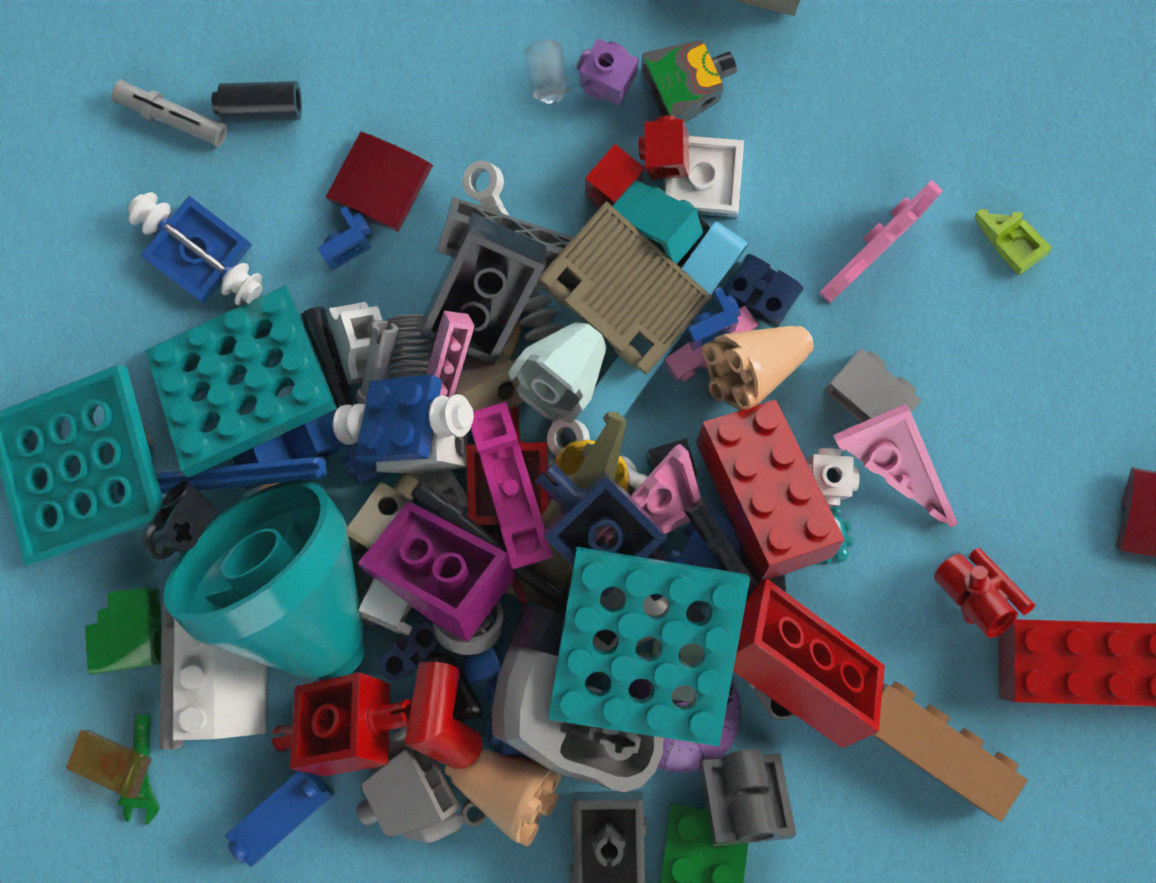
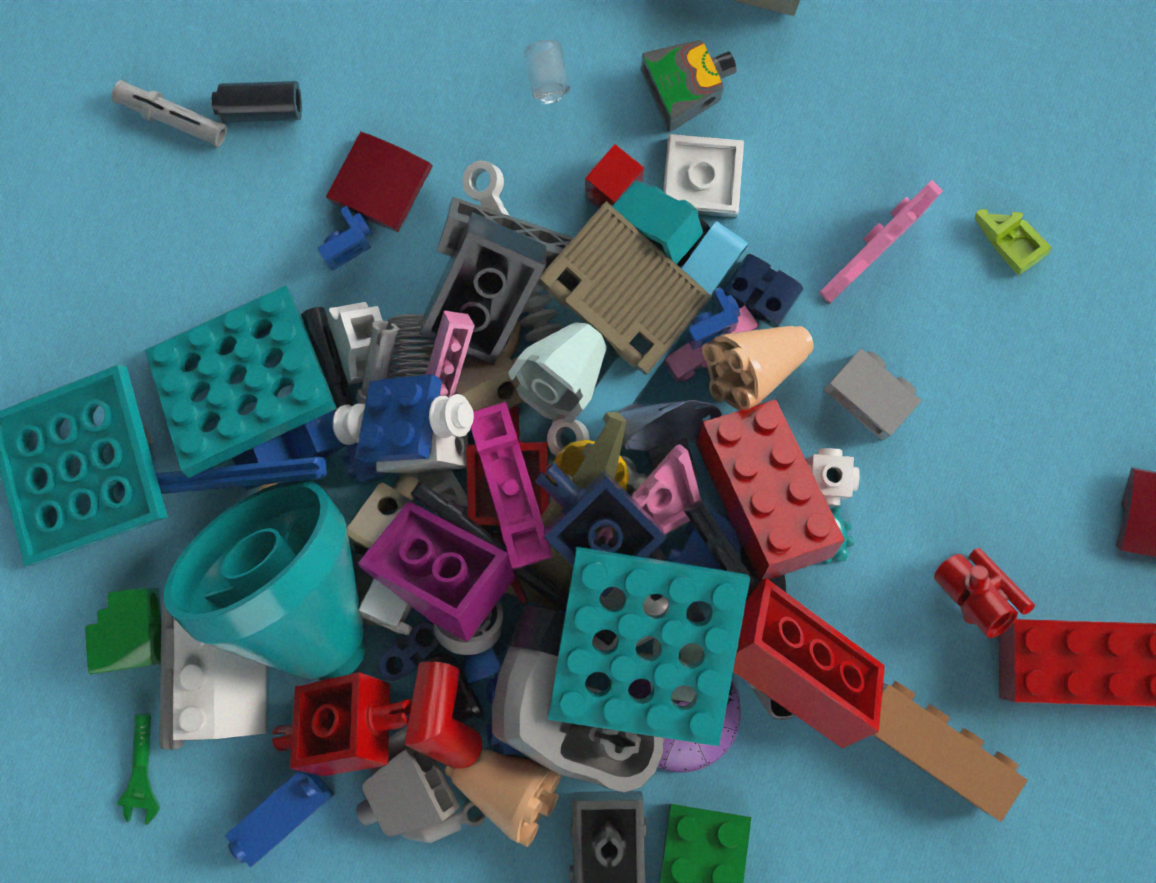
clear orange plate [66,730,152,798] -> none
blue plate [128,192,263,306] -> none
black piece [142,480,217,560] -> none
medium lavender brick [576,38,639,106] -> none
red brick [638,116,689,180] -> none
dark grey plate [699,749,797,847] -> none
bright pink wing [833,404,958,527] -> none
none -> sand blue piece [618,400,722,451]

